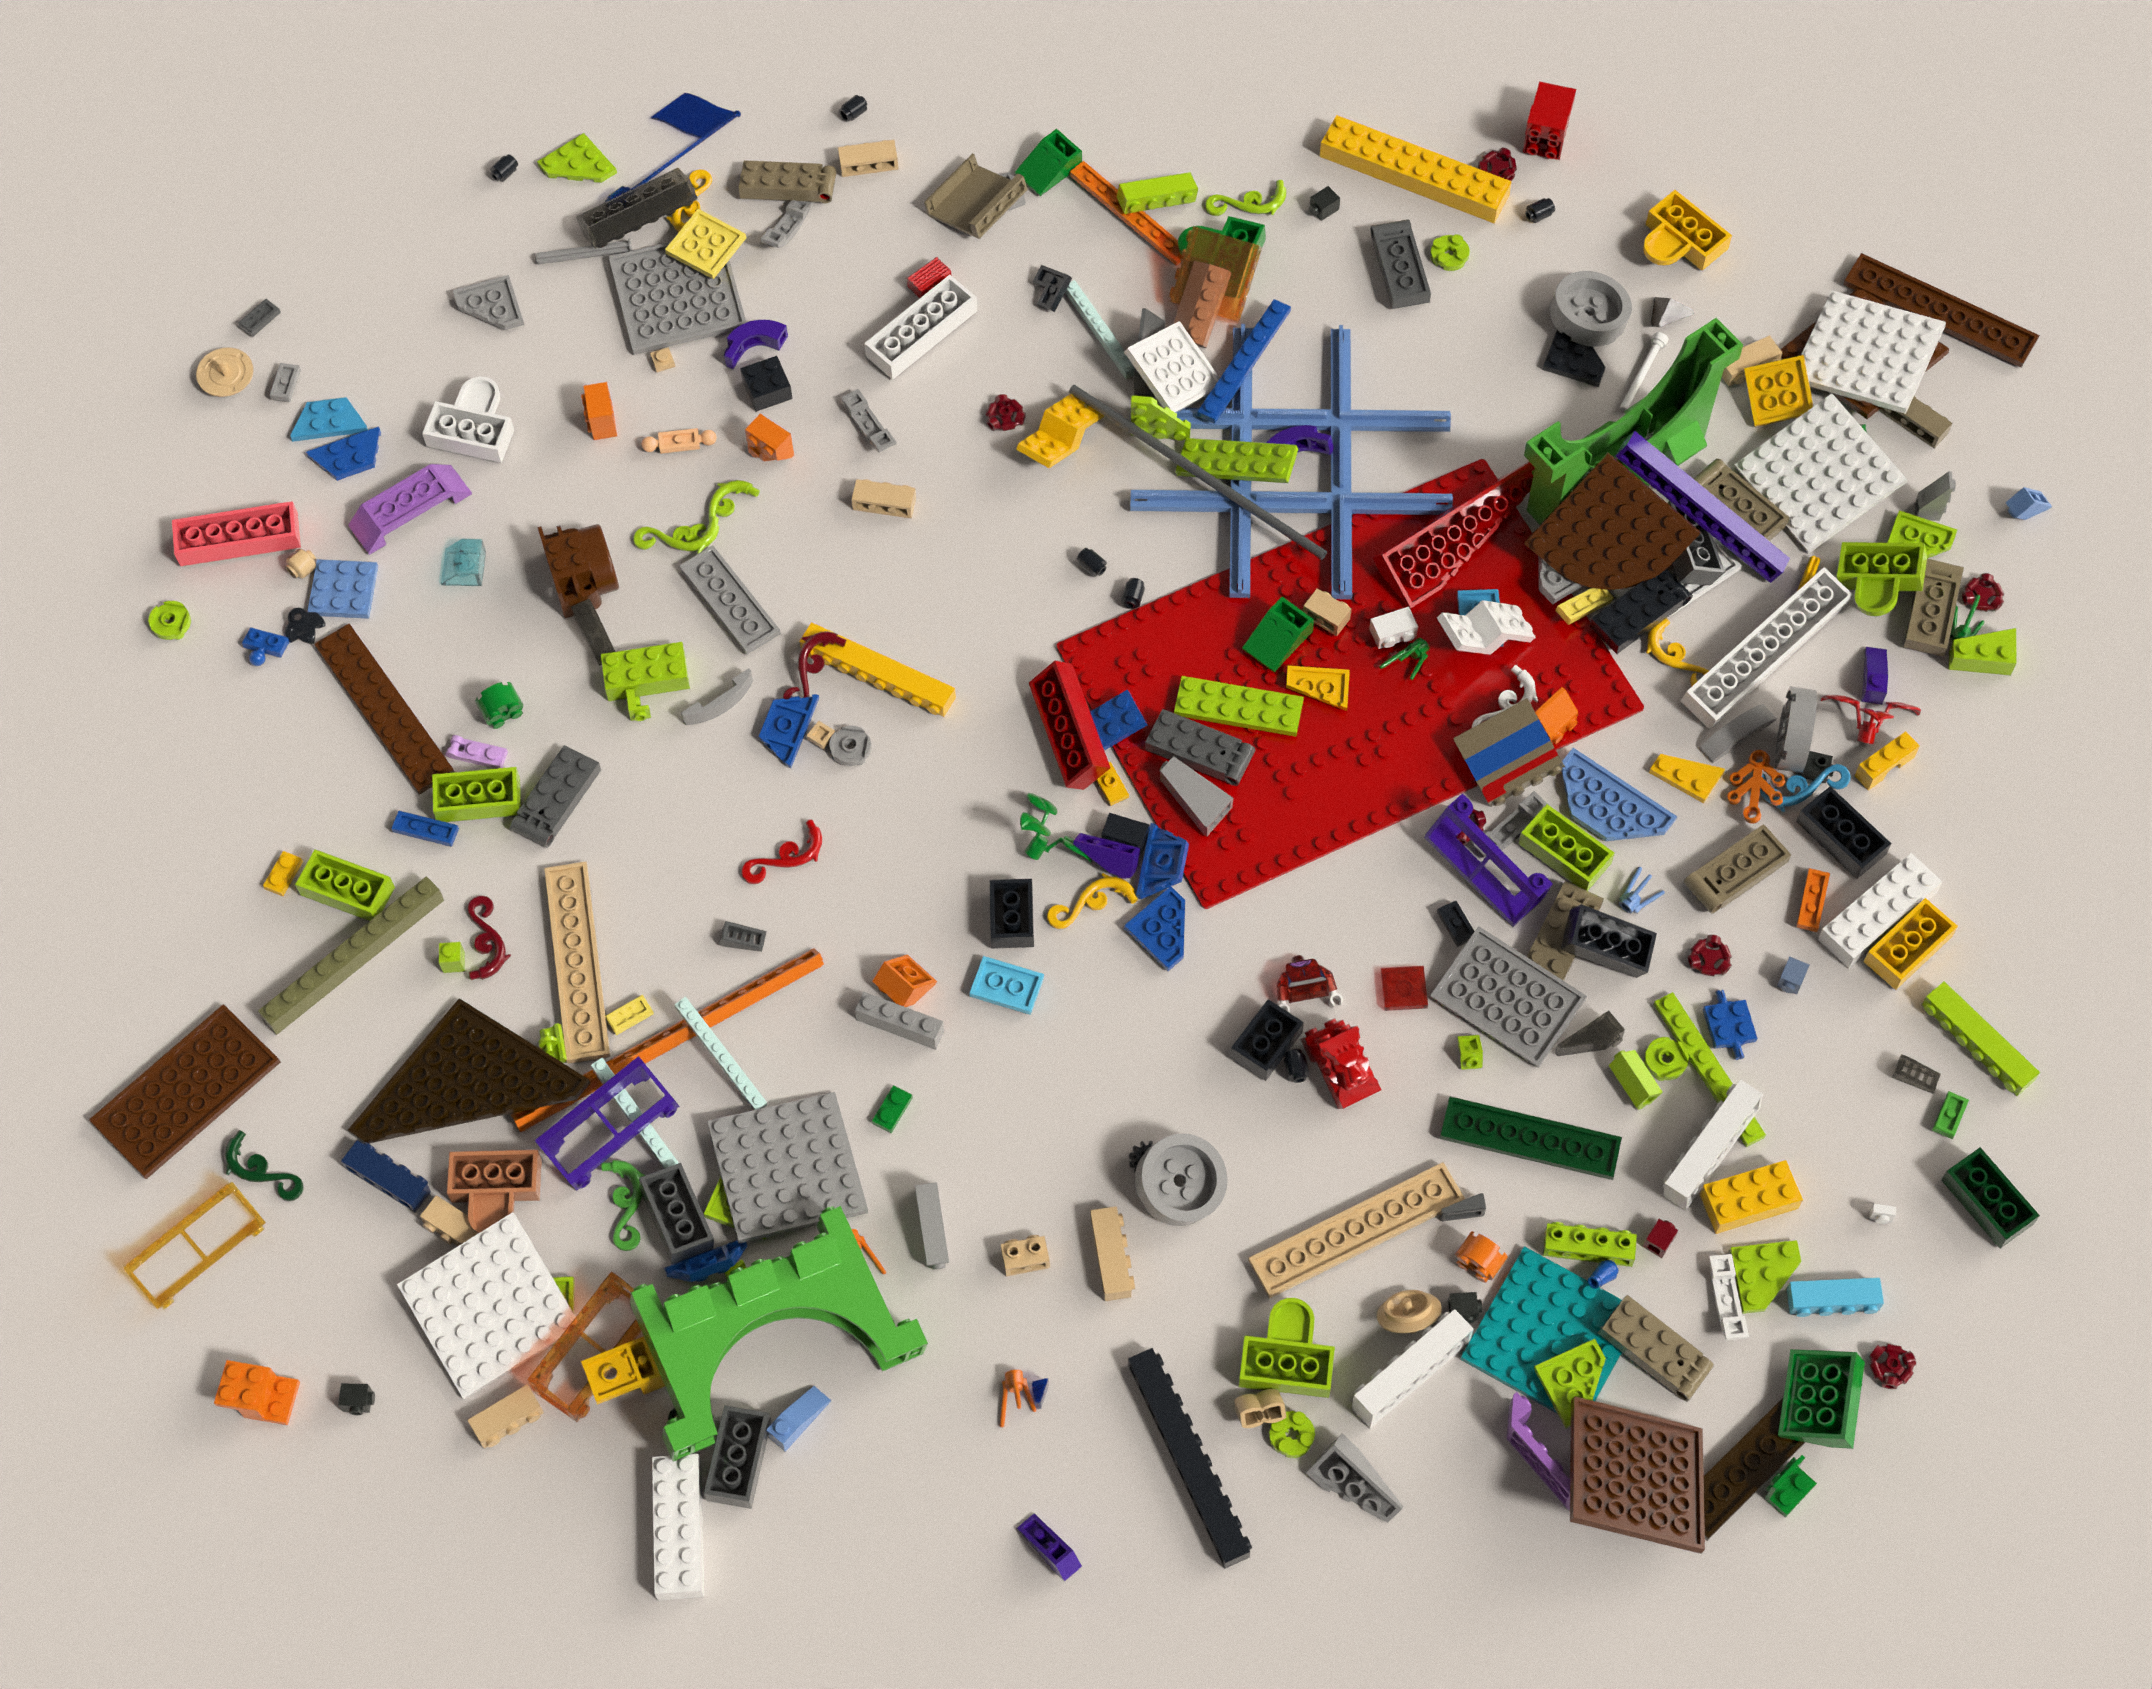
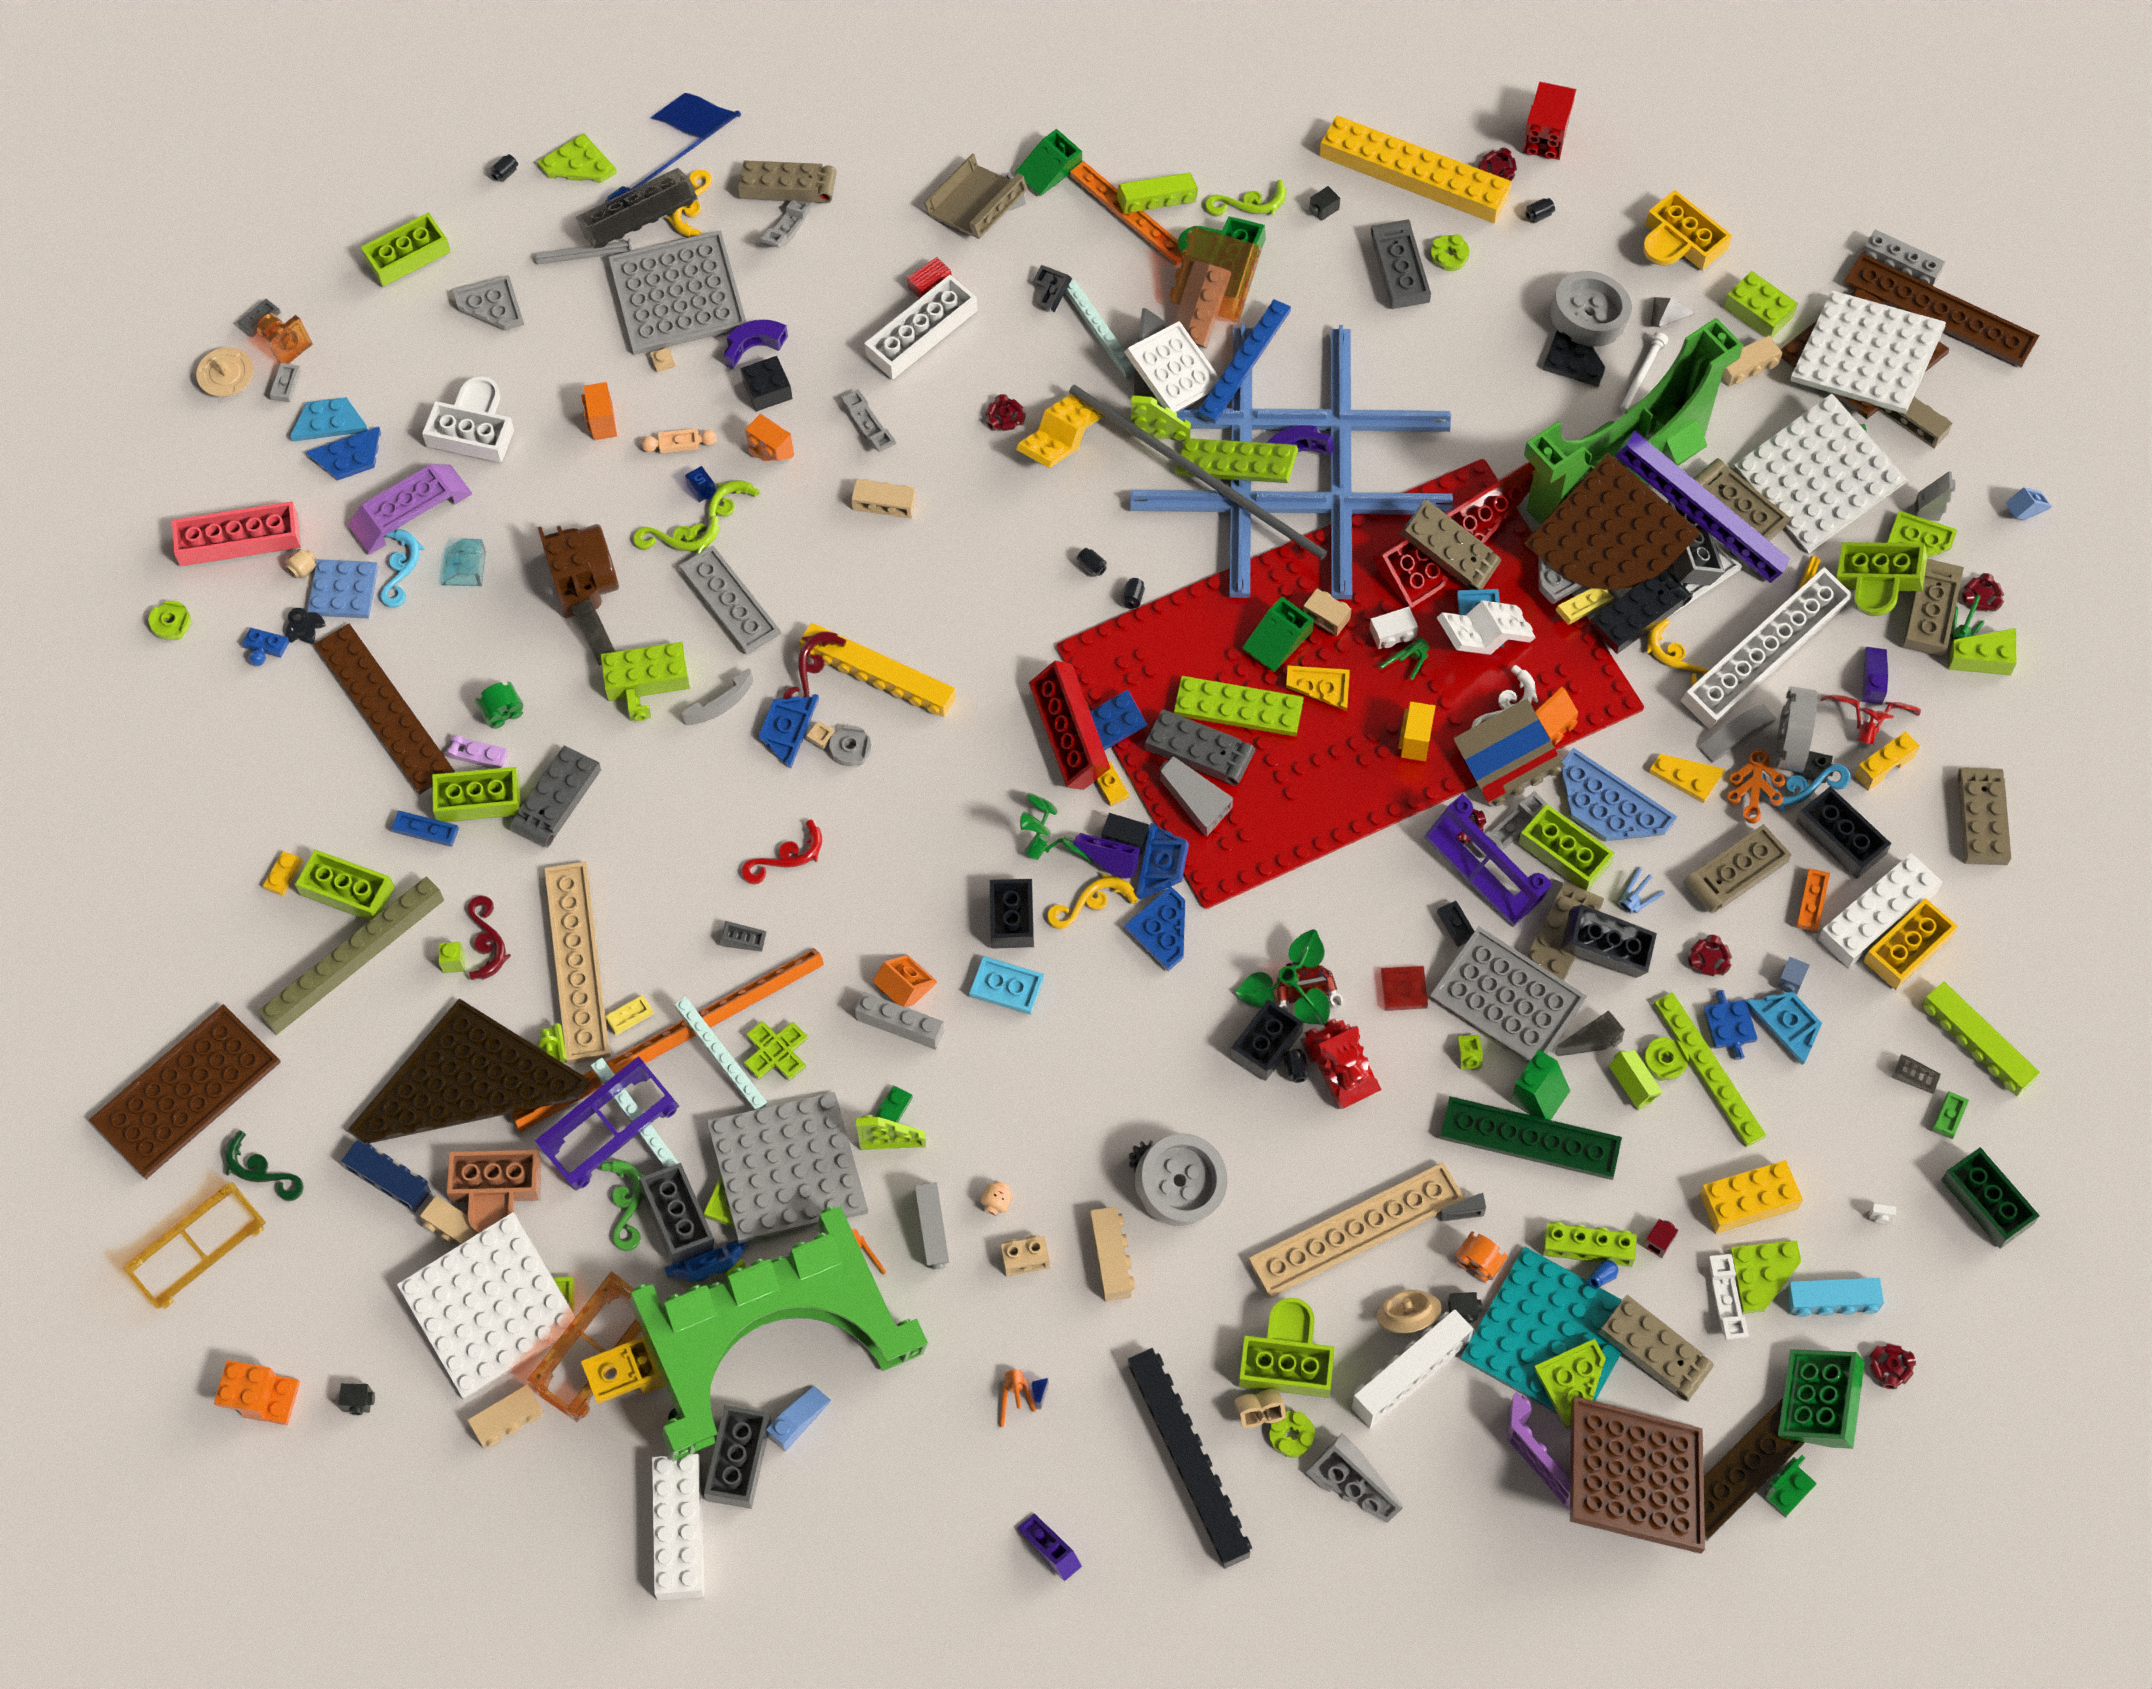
light yellow plate [665,209,746,279] -> none
tan brick [838,140,899,177] -> none
black brick [839,95,868,122] -> none
white brick [1663,1079,1763,1211] -> none
yellow plate [1744,355,1814,427] -> none
none -> clear orange plant [257,313,313,365]
none -> lime brick [361,212,451,287]
none -> medium azure plant [380,529,425,608]
none -> clear blue brick [685,466,716,503]
none -> lime plate [744,1020,808,1081]
none -> lime plate [856,1115,926,1150]
none -> light nougat head [981,1181,1013,1216]
none -> green plant [1235,929,1330,1025]
none -> yellow brick [1398,702,1435,762]
none -> dark tan hinge [1400,499,1501,590]
none -> green slope [1510,1049,1570,1120]
none -> lime brick [1724,270,1798,338]
none -> dark azure wing [1747,992,1822,1065]
none -> light grey brick [1862,229,1946,286]
none -> dark tan hinge [1958,767,2011,865]

